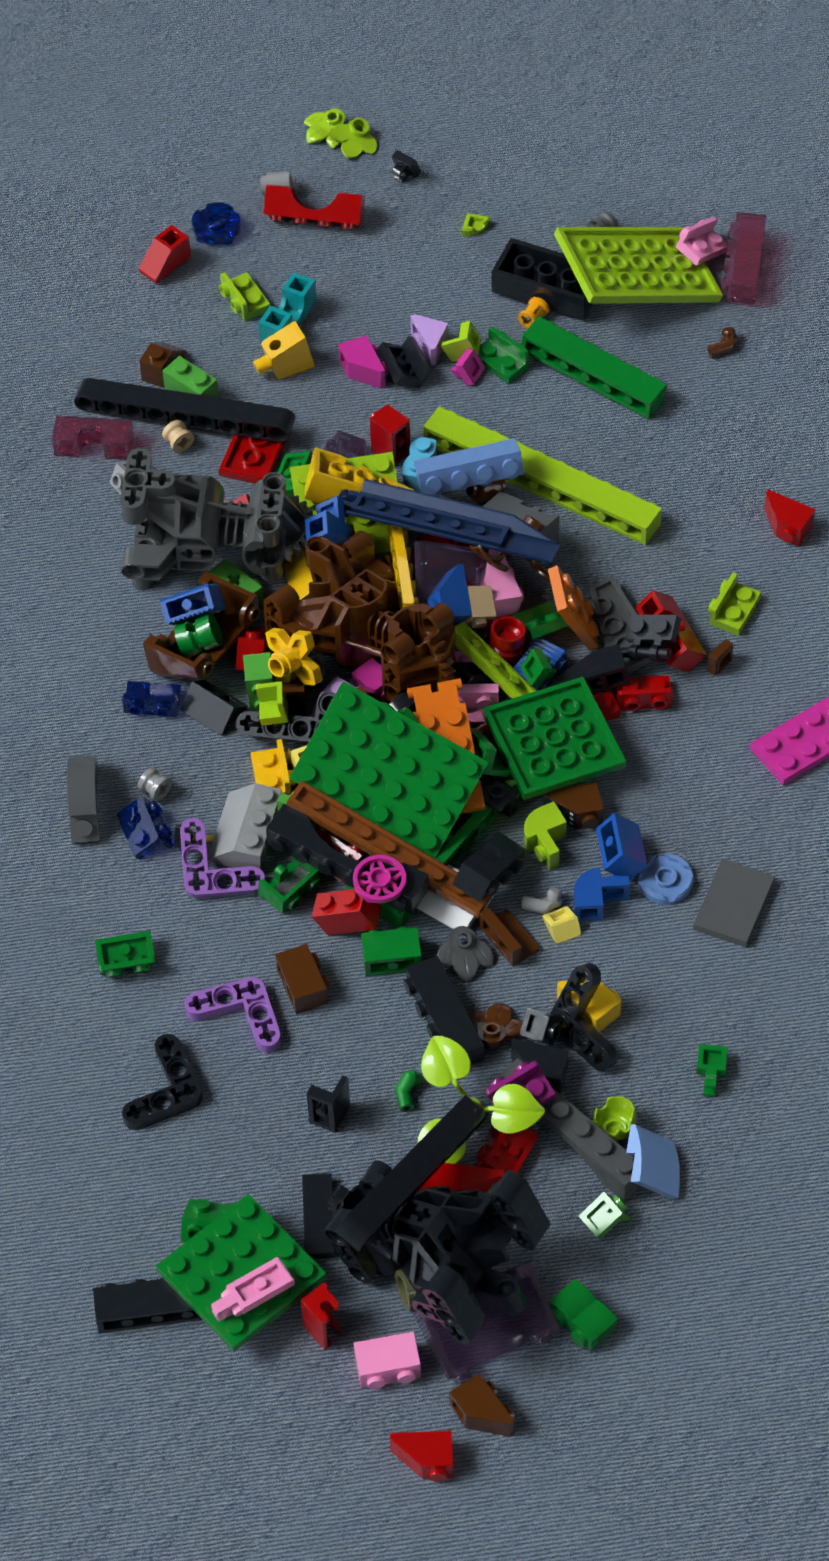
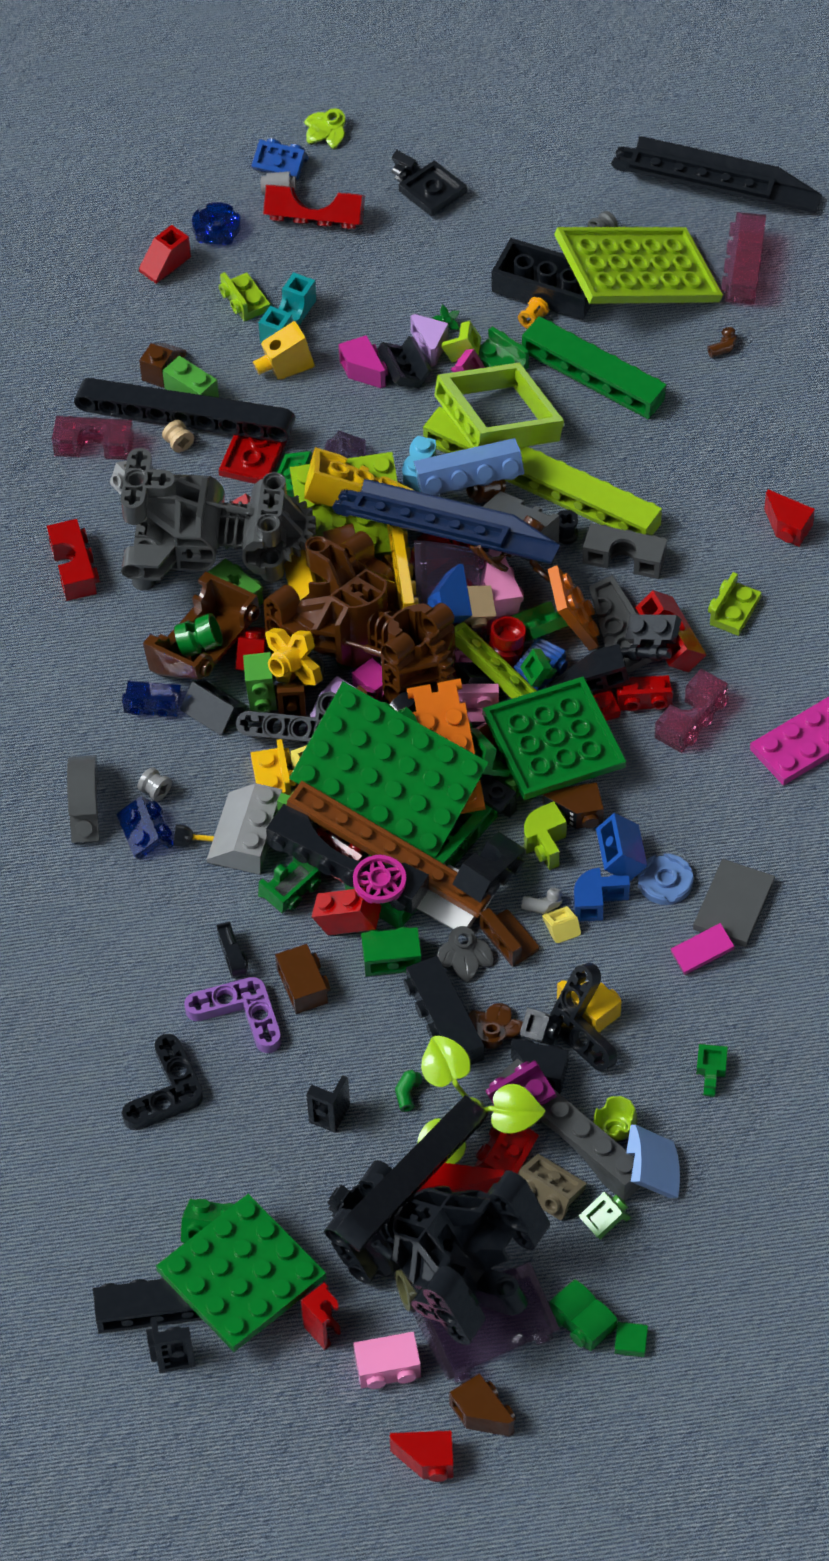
green bracket [95,930,156,978] -> none
blue brick [160,584,226,625] -> none
medium lavender beam [180,818,265,899] -> none
bright pink hinge [211,1257,295,1322] -> none
lime panel [256,681,288,726] -> none
black tile [302,1173,335,1259] -> none
blue brick [305,496,352,545] -> none
lime plate [330,118,377,159] -> none
red brick [369,404,411,466] -> none
lime tile [462,213,491,237] -> none
bright pink bracket [676,216,729,266] -> none
reddish brown tile [708,639,733,676] -> none
none -> red arch [47,519,100,601]
none -> black bracket [146,1317,196,1373]
none -> black piece [216,921,248,978]
none -> blue bracket [251,138,309,180]
none -> black plate [398,160,467,217]
none -> green plant [431,304,459,330]
none -> lime window [434,363,564,448]
none -> dark tan bracket [519,1154,587,1220]
none -> black bush [557,510,578,544]
none -> dark grey arch [582,523,667,579]
none -> black hinge [611,136,822,213]
none -> green tile [614,1322,648,1357]
none -> clear pink arch [655,669,729,753]
none -> dark pink tile [671,923,734,975]

